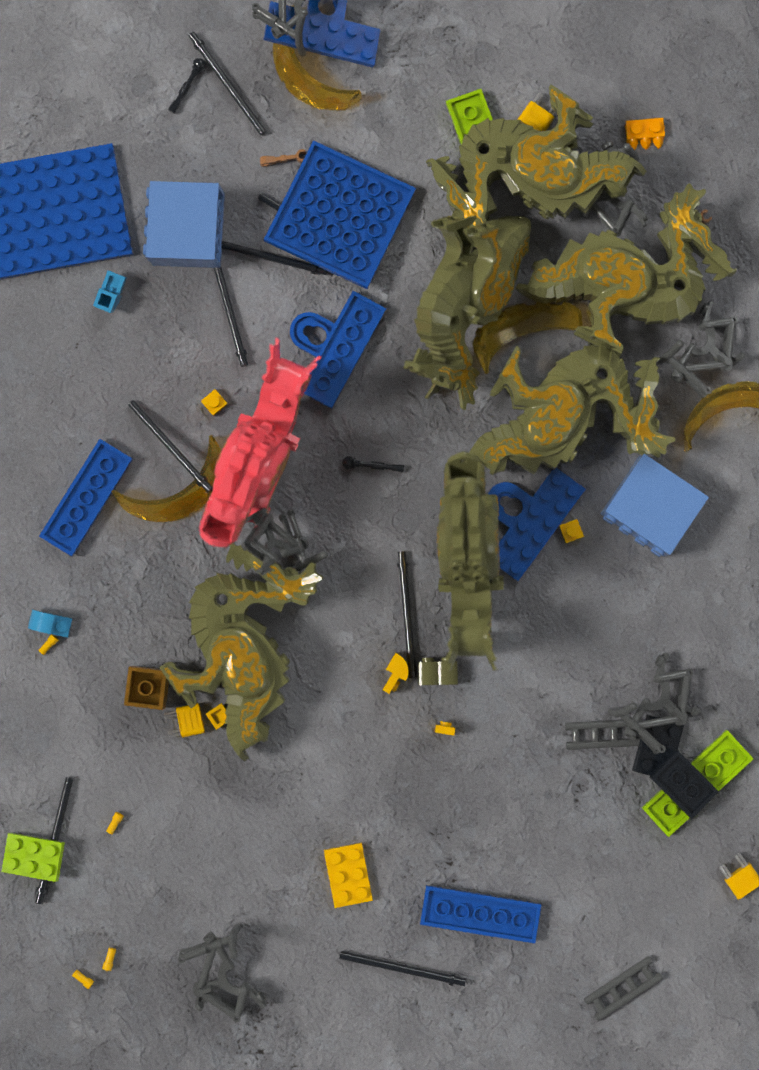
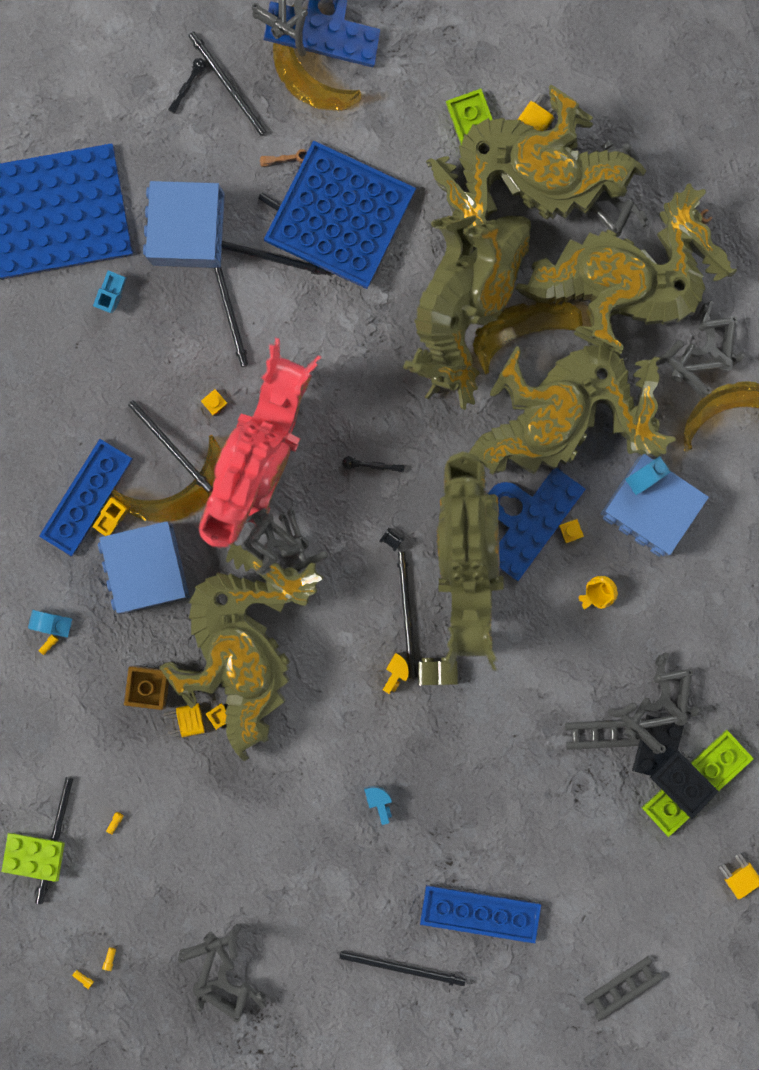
blue plate [290,291,386,409] -> none
yellow plate [324,842,373,908] -> none
yellow plate [434,721,455,736] -> none
light orange plate [625,118,665,150] -> none
none -> yellow brick [92,497,129,536]
none -> medium blue brick [98,521,190,614]
none -> dark azure brick [364,786,392,825]
none -> black bush [379,527,404,551]
none -> yellow hat [578,576,618,610]
none -> dark azure brick [625,456,671,495]

